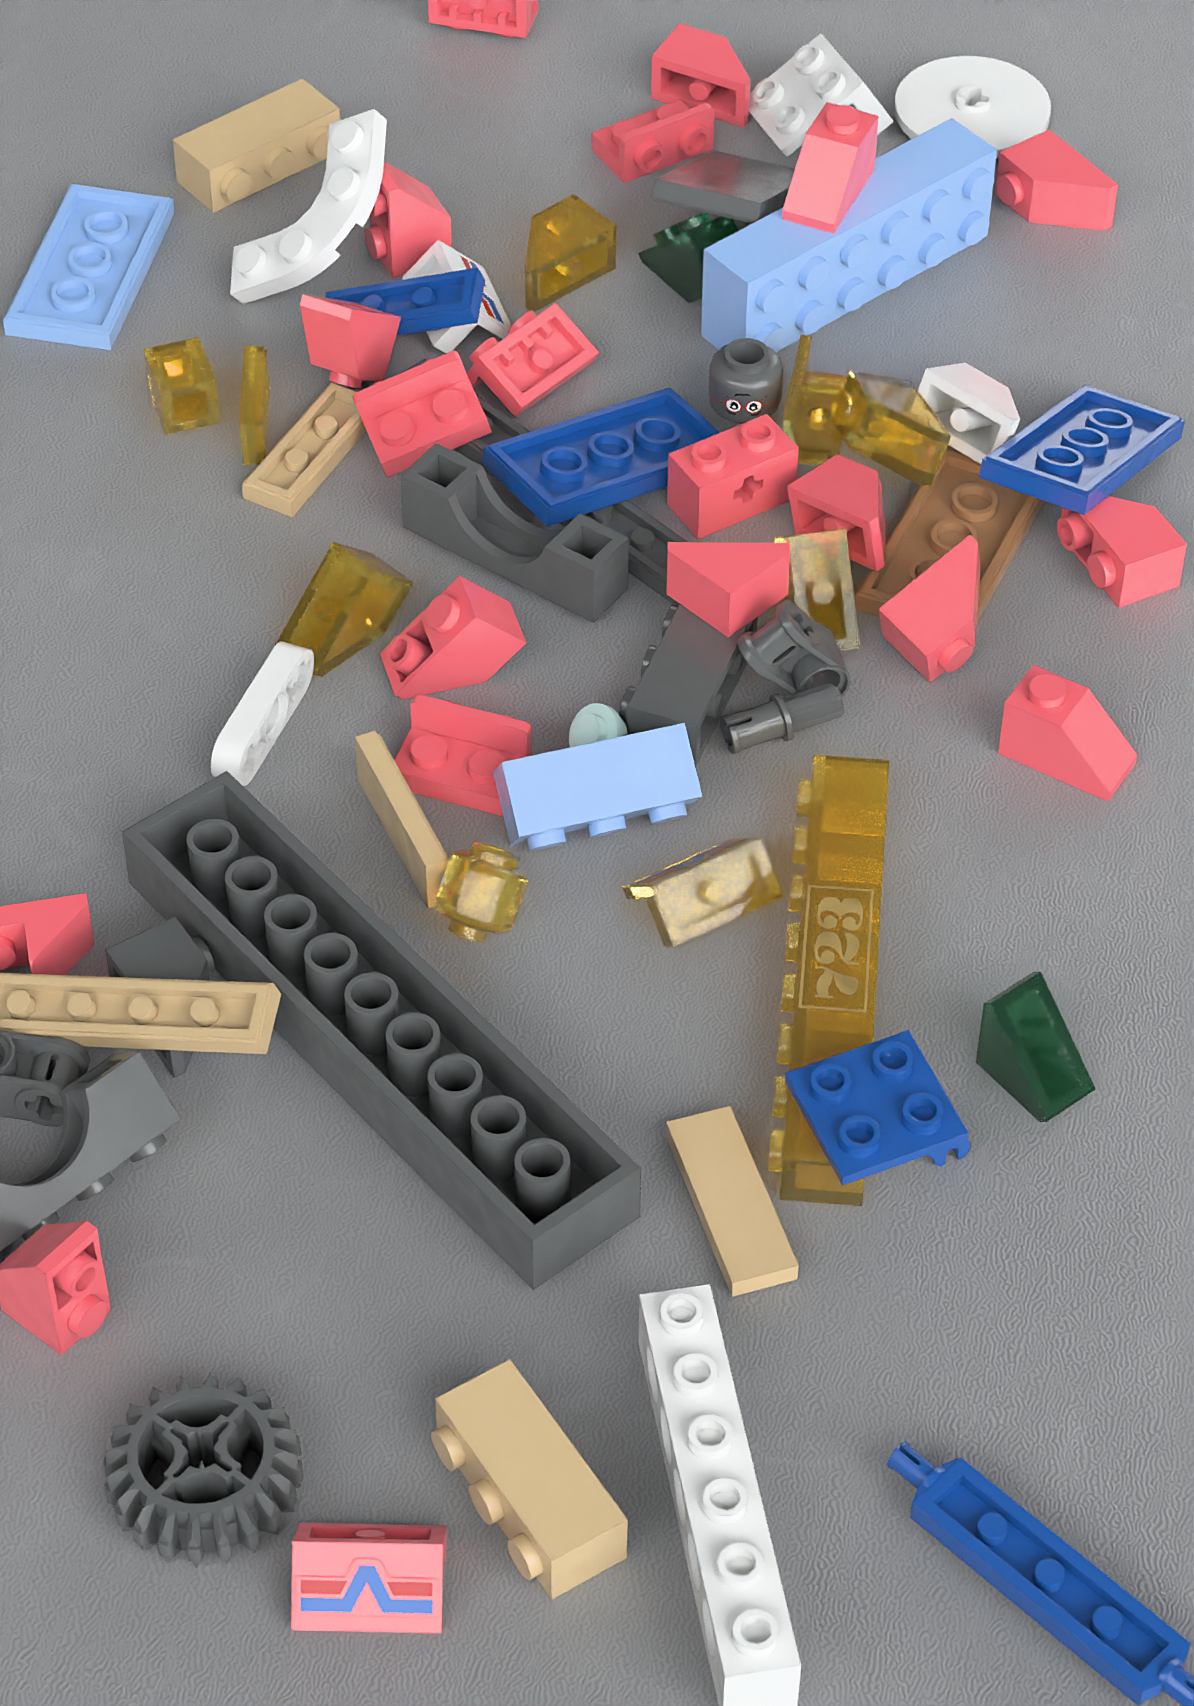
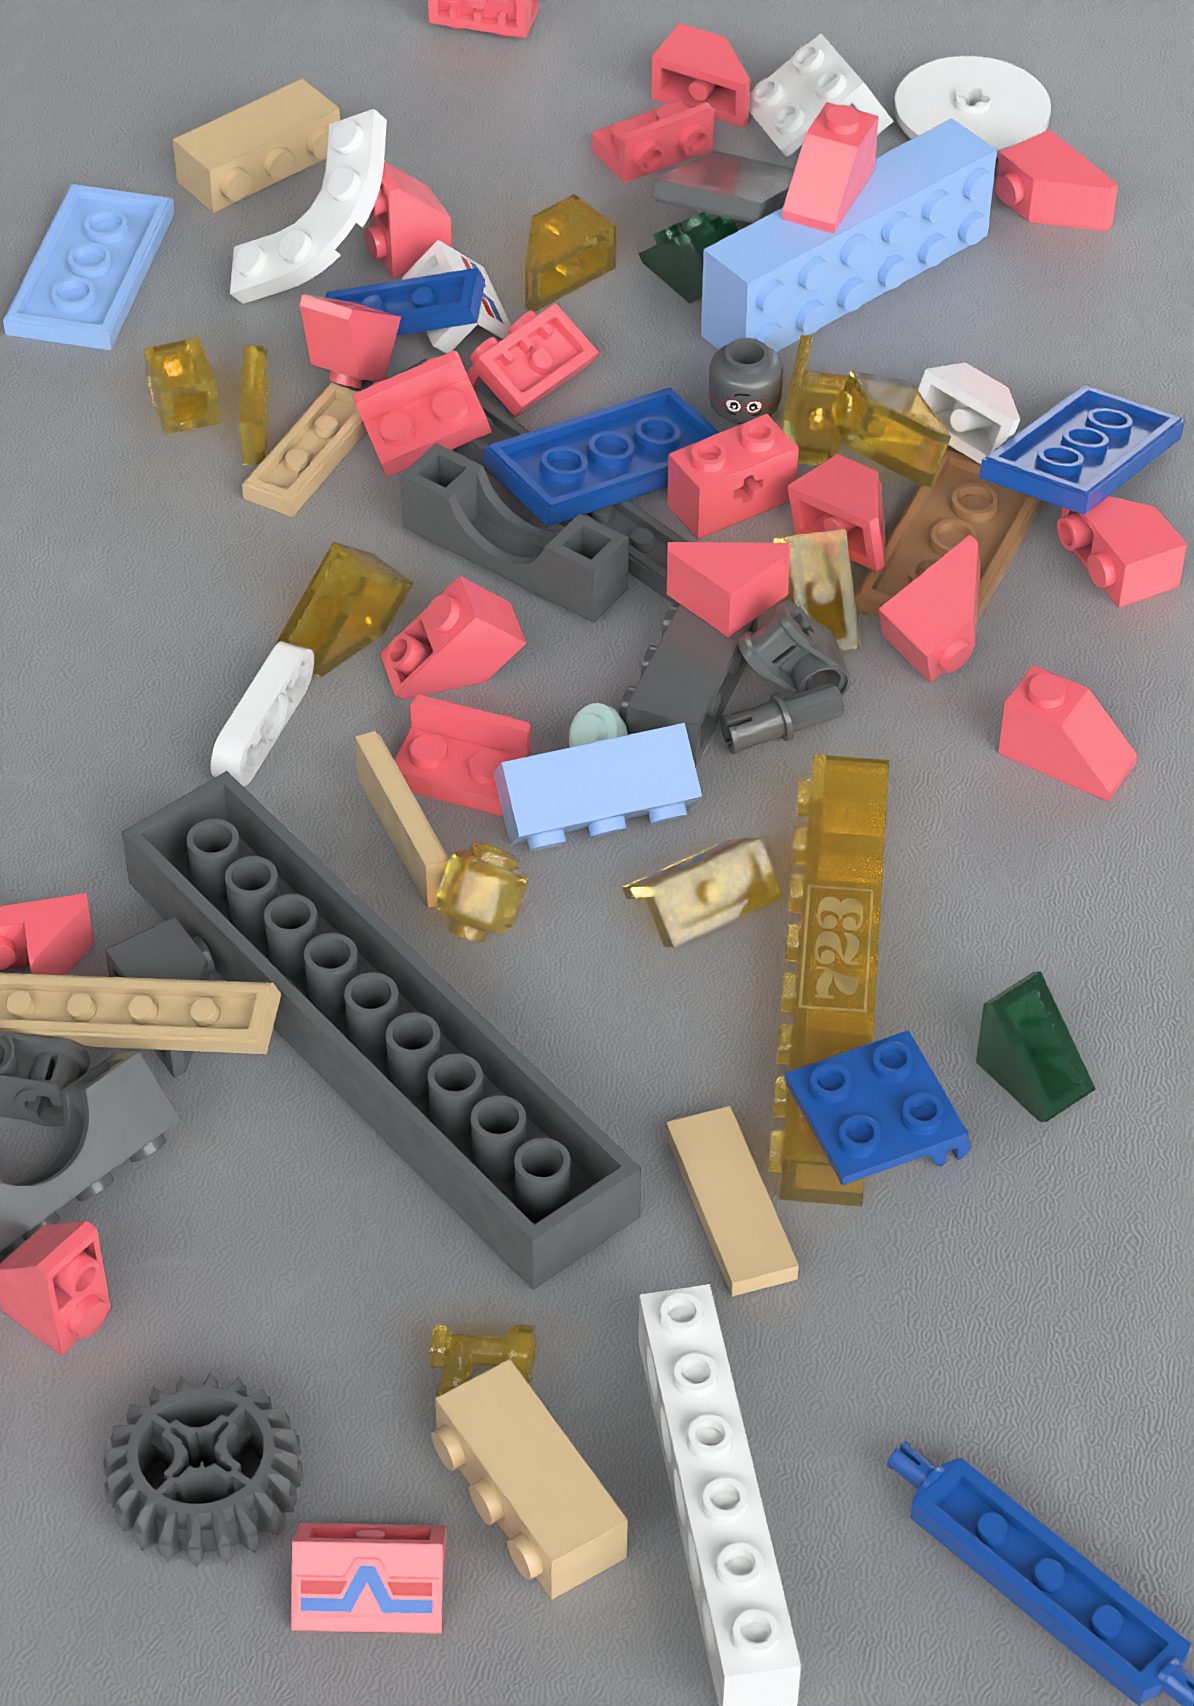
none -> clear yellow piece [430,1324,536,1397]

